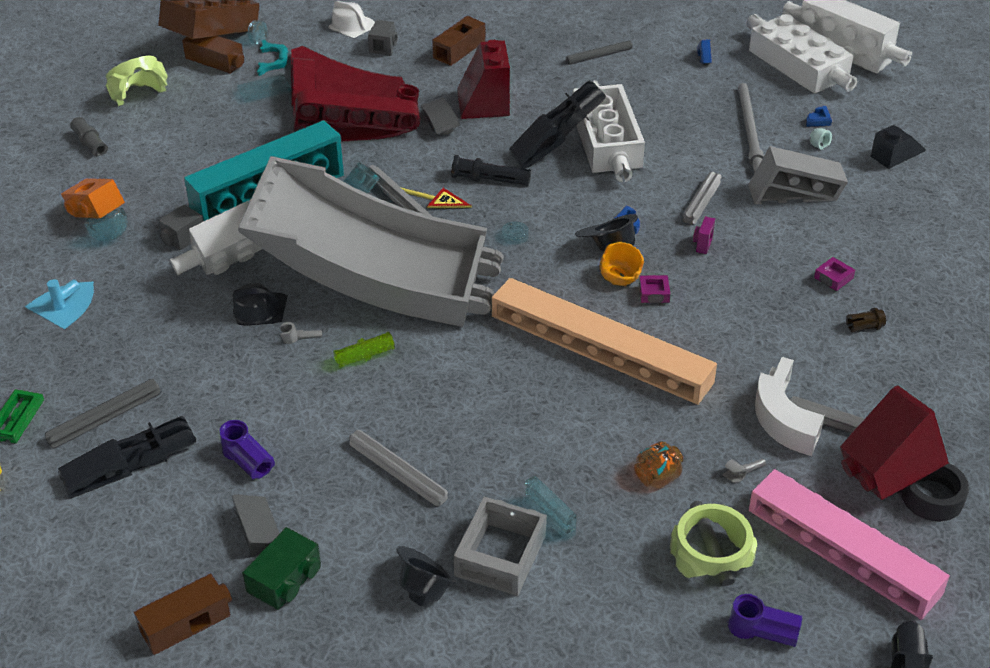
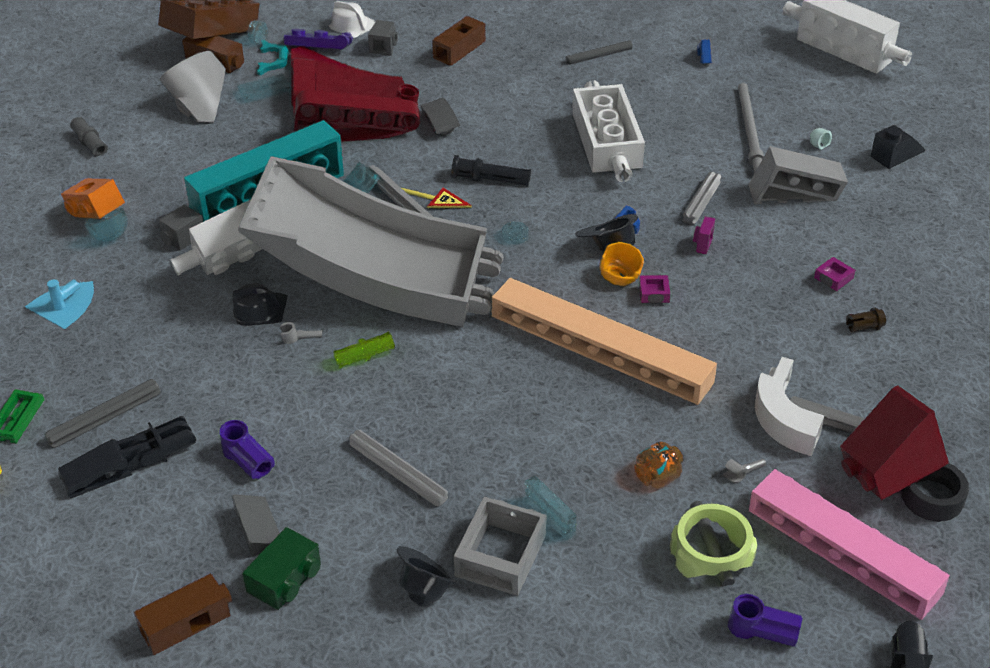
yellowish green piece [106,56,168,106] -> none
dark red slope [457,39,510,119] -> none
black arm [509,80,606,169] -> none
white brick [746,13,858,94] -> none
blue tile [806,106,832,127] -> none
none -> light grey panel [159,51,226,123]
none -> dark purple plate [284,29,353,49]

